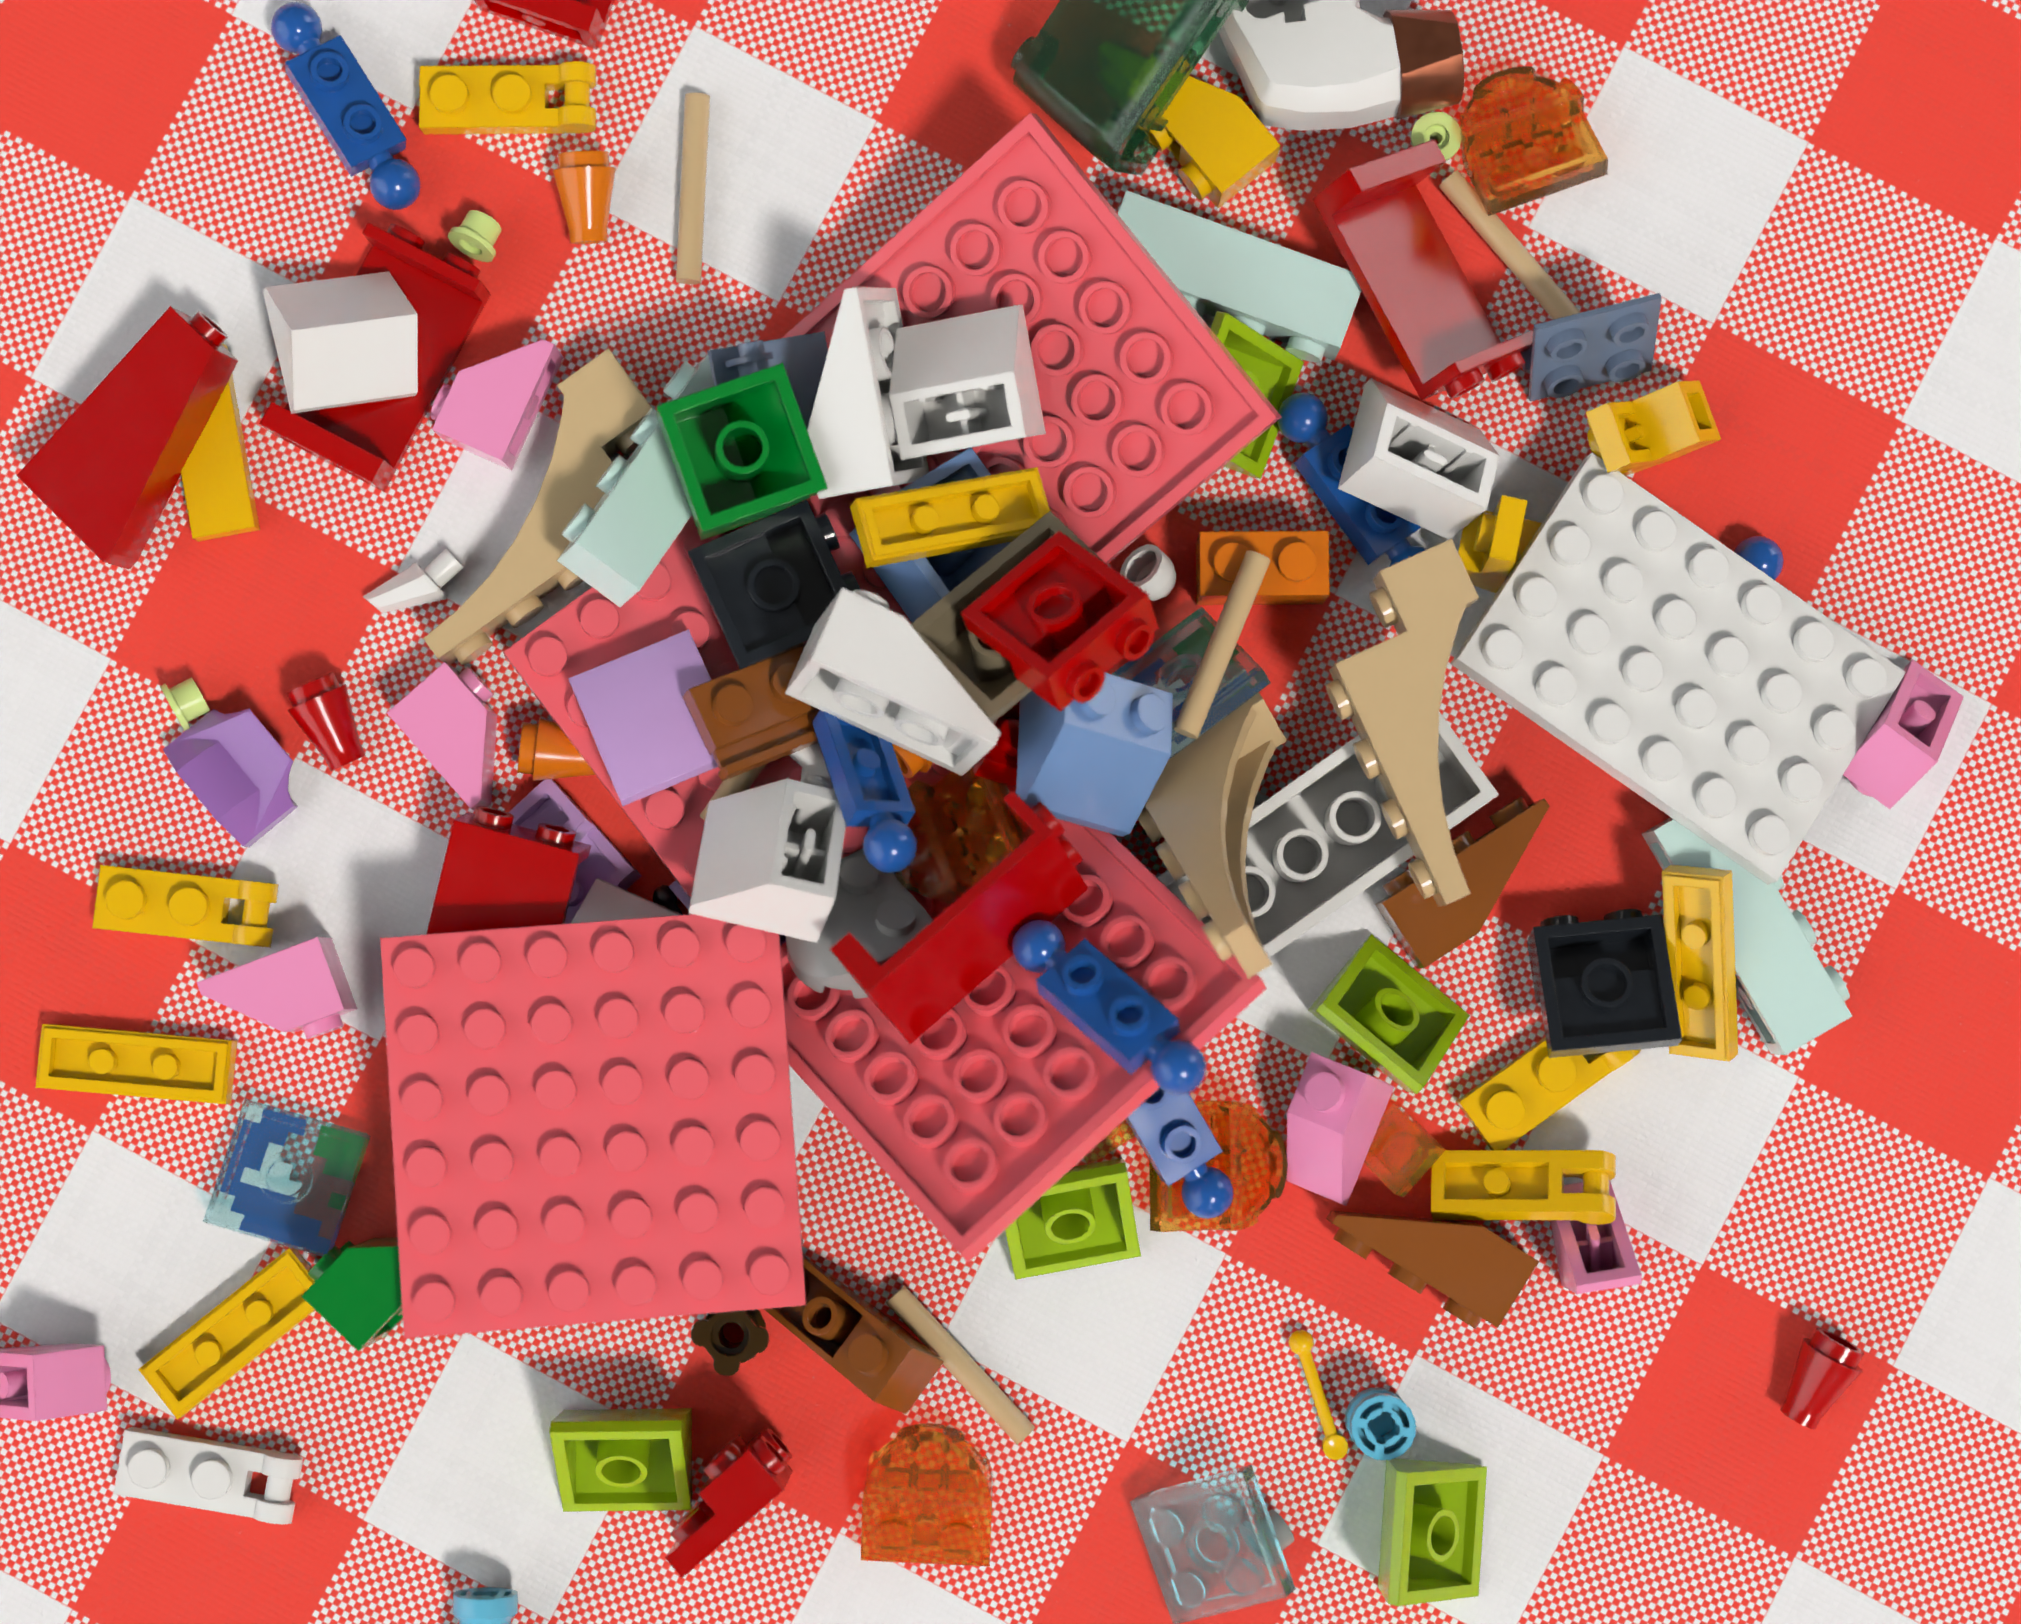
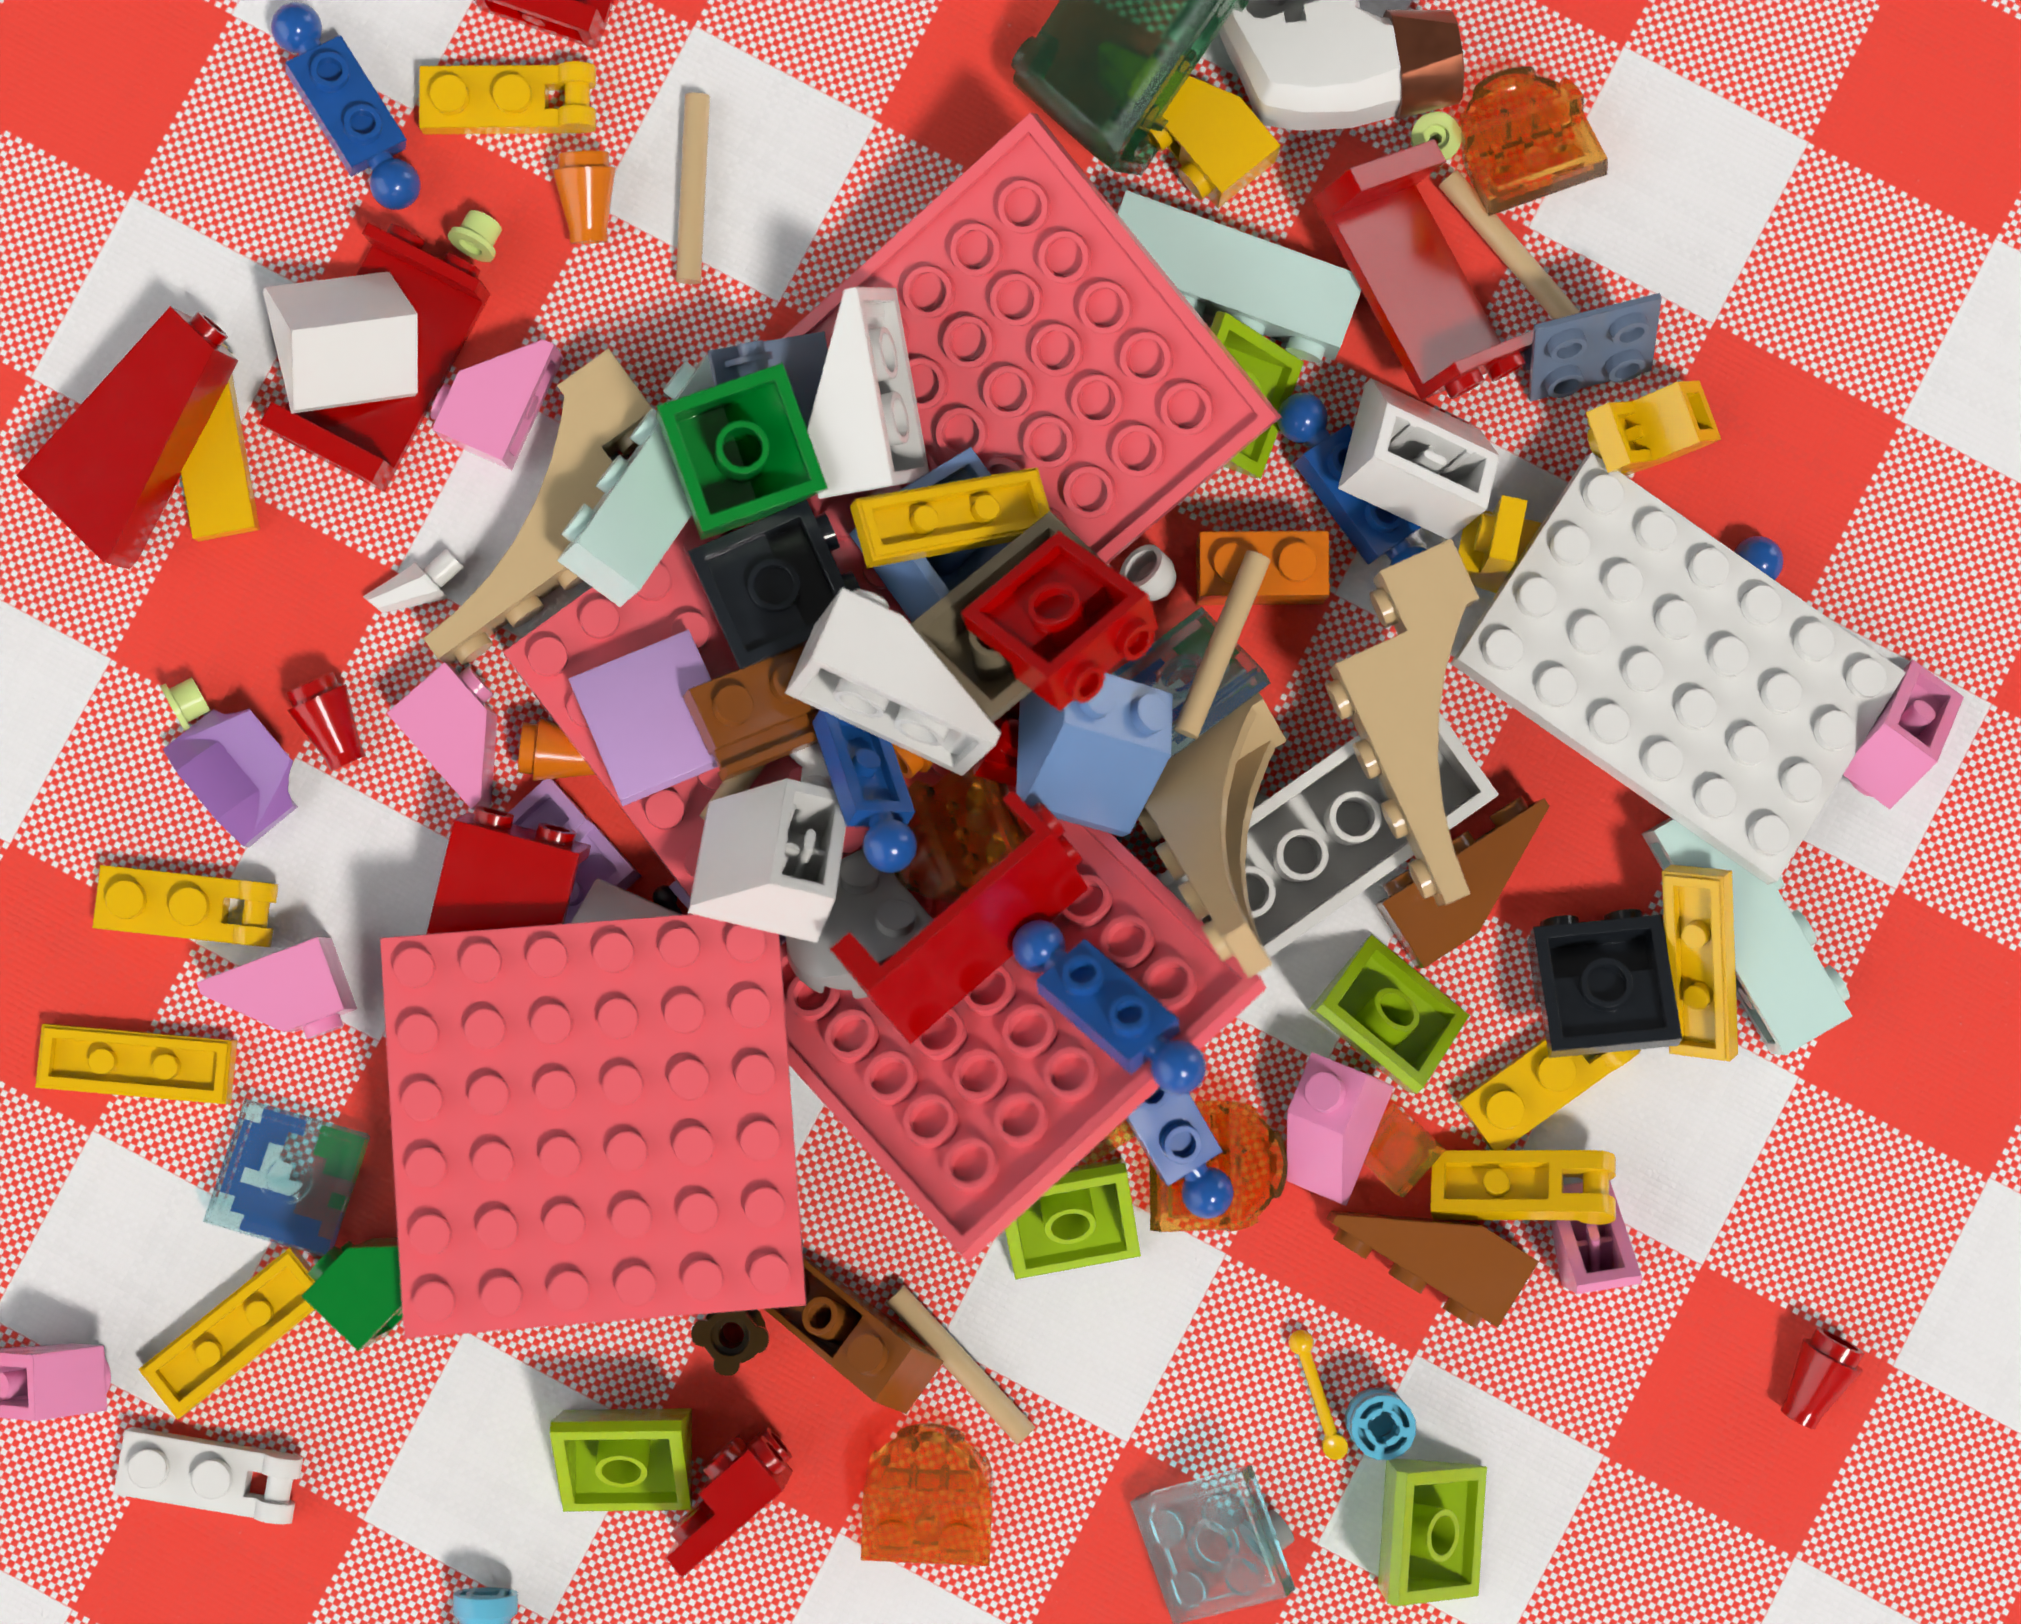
white slope [889,305,1046,460] -> none

